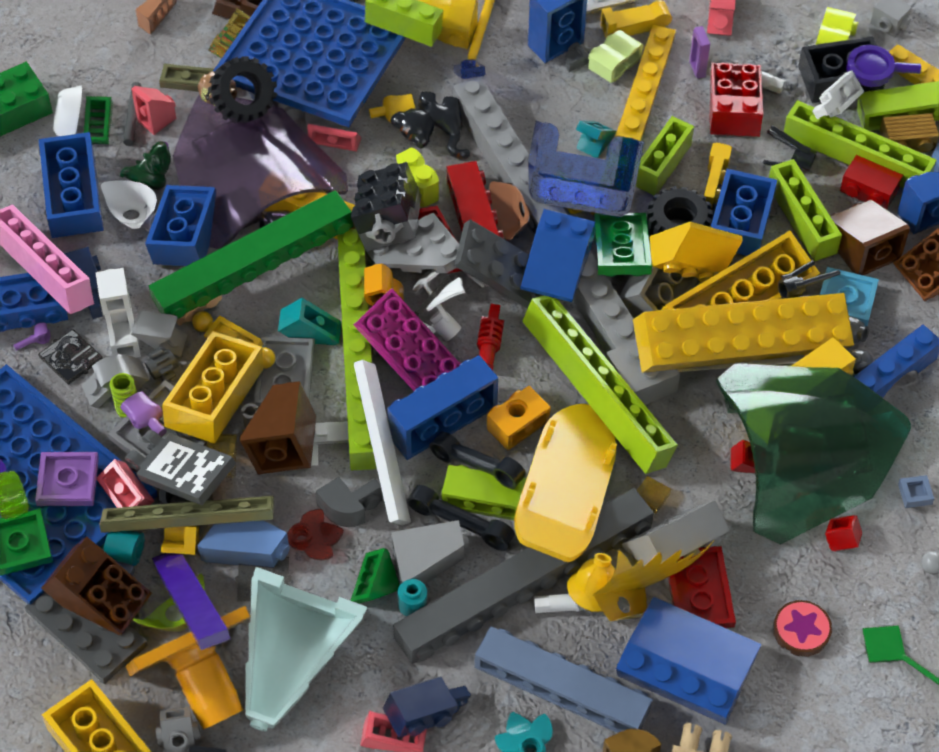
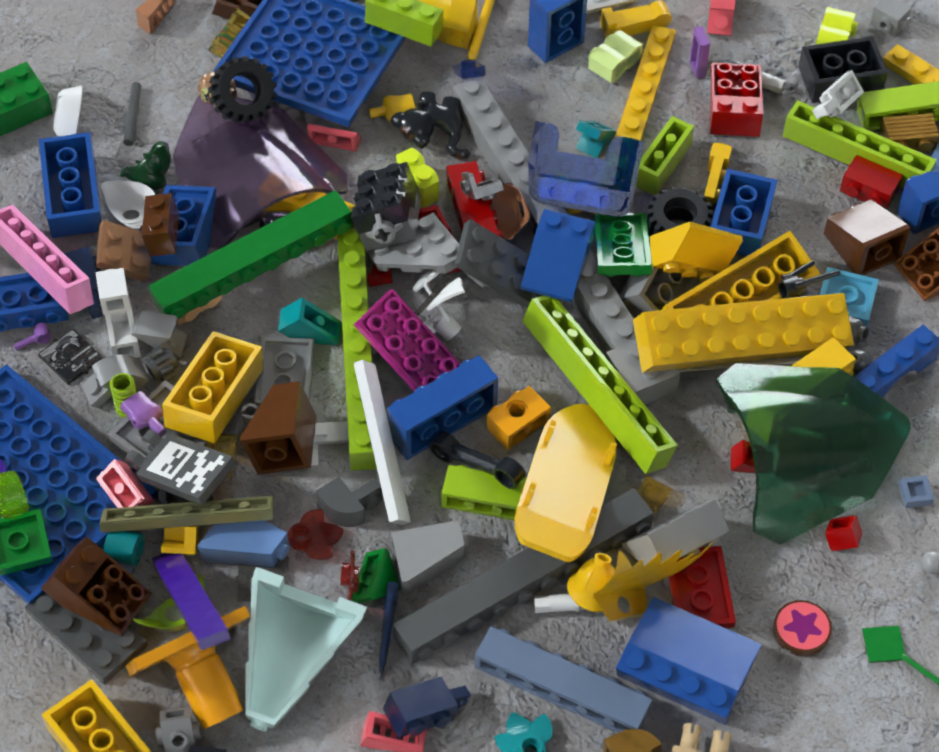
medium lavender plate [35,452,99,506] -> none
green slope [83,96,113,144] -> none
coral slope [131,86,176,135] -> none
olive tile [159,63,214,92] -> none
yellow plate [192,311,276,369] -> none
light orange brick [364,263,404,306] -> none
teal brick [398,579,427,617] -> none
black piece [407,485,515,551] -> none
red hinge [477,303,505,371] -> none
dark grey tile [565,41,589,72] -> none
black plant [763,126,817,171] -> none
lime brick [769,159,842,262] -> none
dark purple piece [846,45,921,87] -> none
none -> medium nougat plate [96,220,150,282]
none -> reddish brown brick [142,193,179,257]
none -> clear red plate [340,550,359,601]
none -> dark blue bar [379,582,399,681]
none -> flat silver bracket [460,172,504,201]

